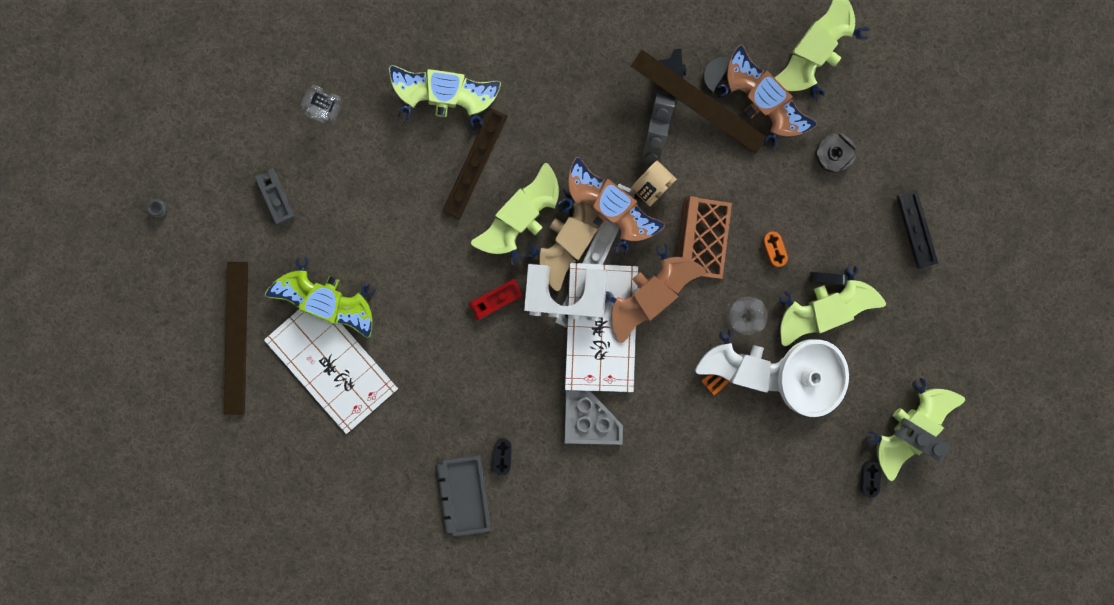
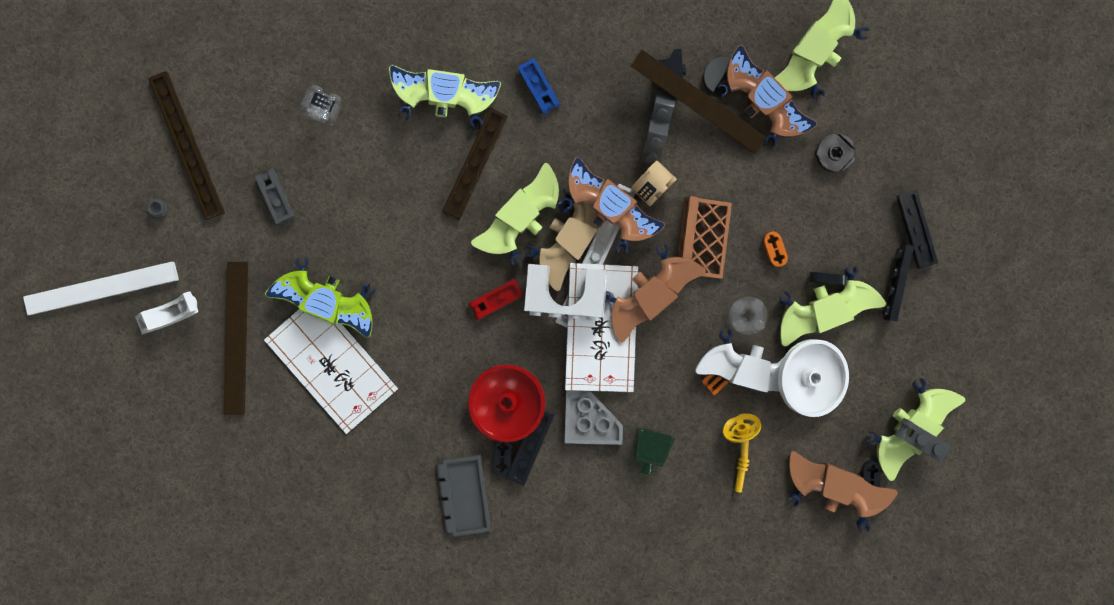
none -> white tile [23,262,179,315]
none -> white arch [135,291,198,334]
none -> dark brown tile [148,71,225,220]
none -> red dish [468,364,546,442]
none -> black plate [507,411,554,486]
none -> blue plate [518,58,561,115]
none -> clear green torso [635,427,675,475]
none -> yellow dish [723,414,761,492]
none -> nougat torso [789,451,898,532]
none -> black plate [883,244,914,322]

